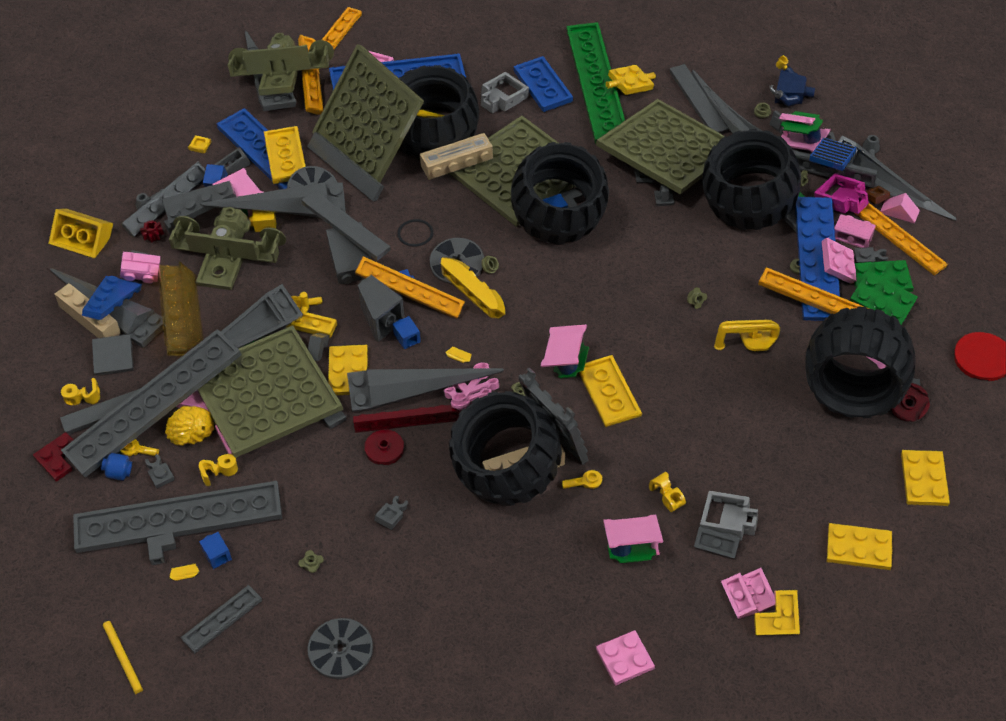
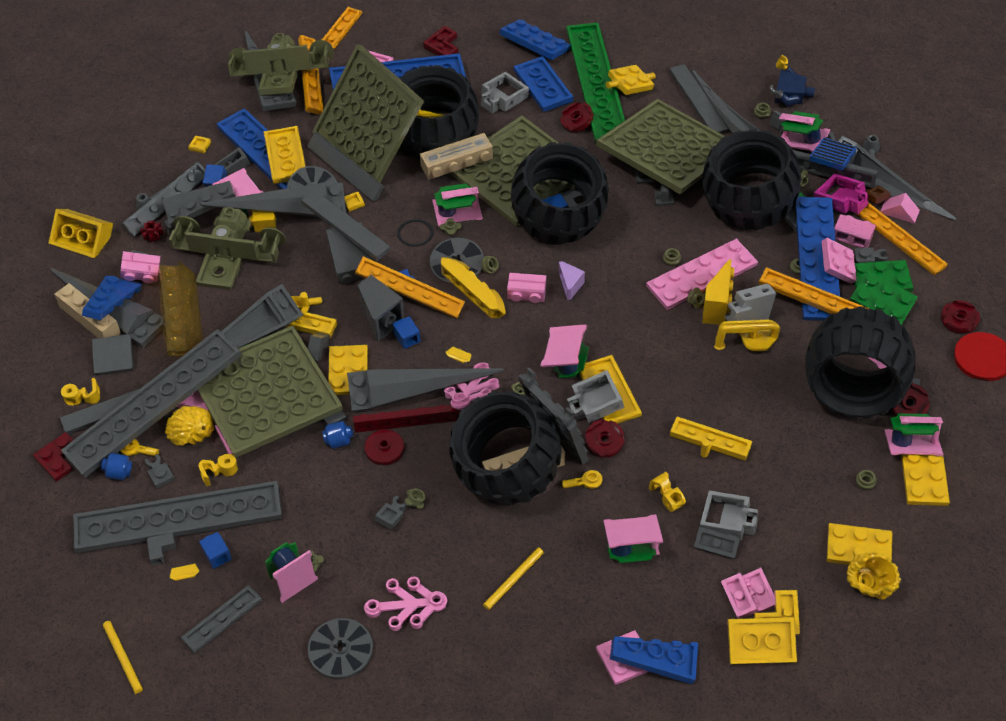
none -> bright pink piece [265,542,318,603]
none -> blue head [323,421,353,449]
none -> yellow tile [344,192,365,212]
none -> bright pink plant [364,576,447,631]
none -> olive plate [405,488,426,509]
none -> dark red plate [423,26,458,56]
none -> piece [432,183,483,226]
none -> olive plate [440,218,461,235]
none -> yellow bar [483,547,544,610]
none -> blue plate [499,20,571,60]
none -> bright pink brick [507,273,546,303]
none -> lavender slope [559,261,585,300]
none -> dark red plate [560,102,594,133]
none -> light grey piece [567,370,625,423]
none -> dark red plate [585,419,624,458]
none -> blue wing [610,636,698,684]
none -> bright pink plate [646,239,758,310]
none -> olive plate [663,248,681,266]
none -> yellow plate [670,417,752,461]
none -> yellow slope [702,259,735,325]
none -> light grey piece [725,284,776,321]
none -> yellow plate [727,617,797,664]
none -> yellow hair [847,552,901,600]
none -> olive plate [856,470,877,490]
none -> piece [885,413,943,456]
none -> dark red plate [941,300,980,334]

